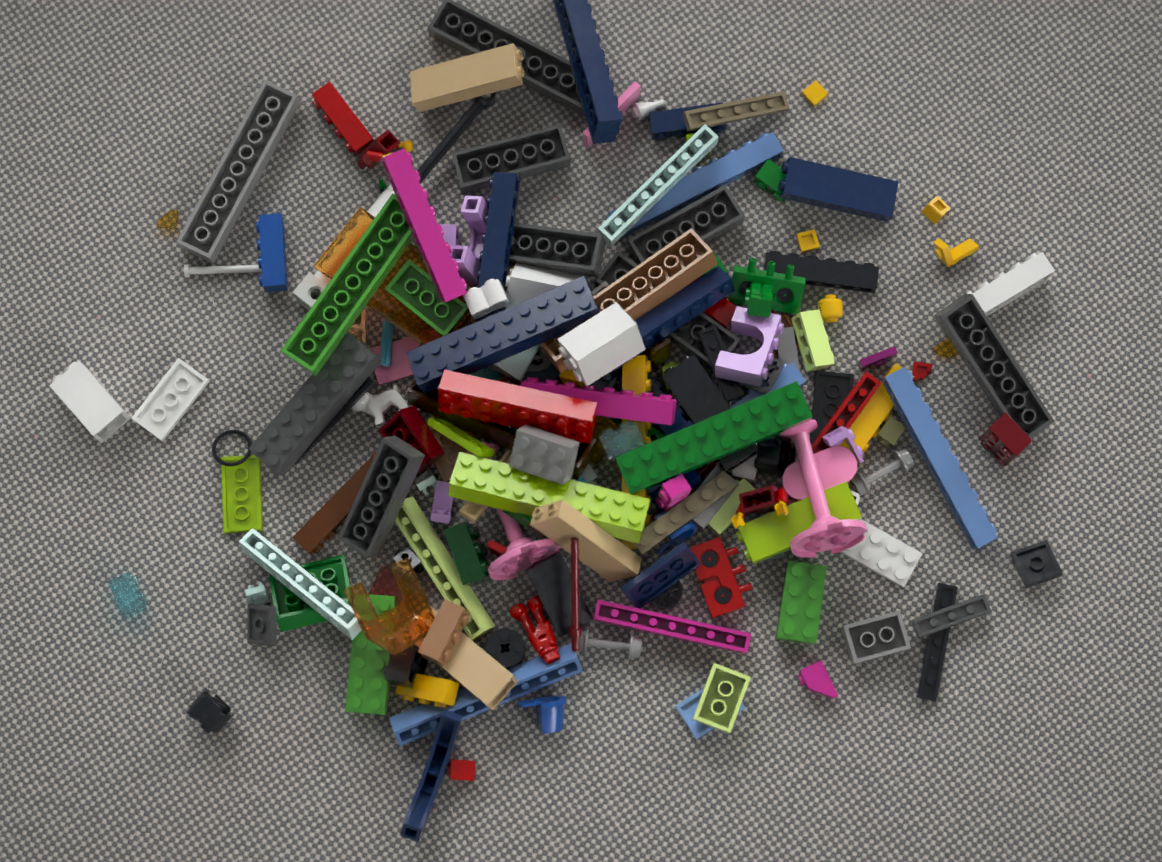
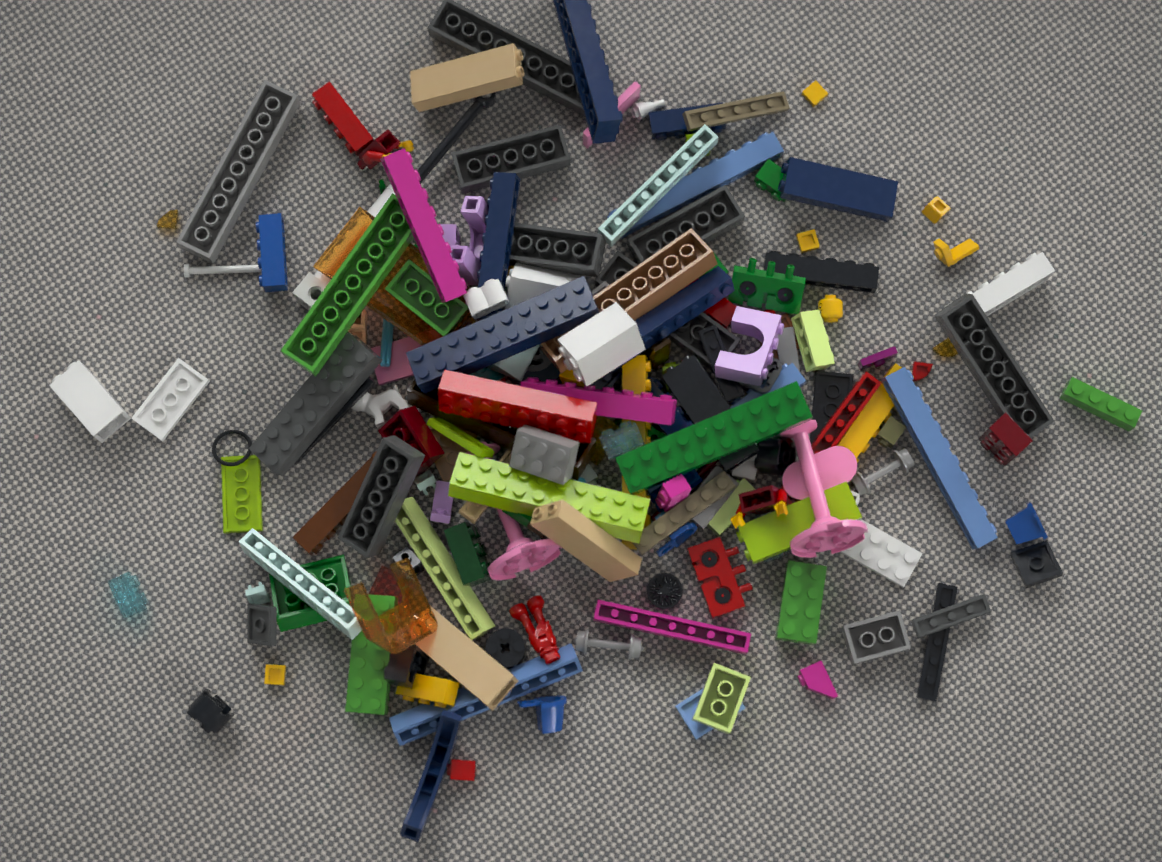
medium nougat brick [418,599,470,666] -> none
red tile [487,540,507,557] -> none
black tile [525,552,593,638] -> none
dark red bar [570,538,582,651] -> none
dark blue plate [621,542,702,609] -> none
green brick [744,282,774,318] -> none
lavender bracket [822,426,864,464] -> none
none -> yellow plate [264,664,286,685]
none -> blue container [1005,501,1048,545]
none -> bright green brick [1060,377,1143,431]

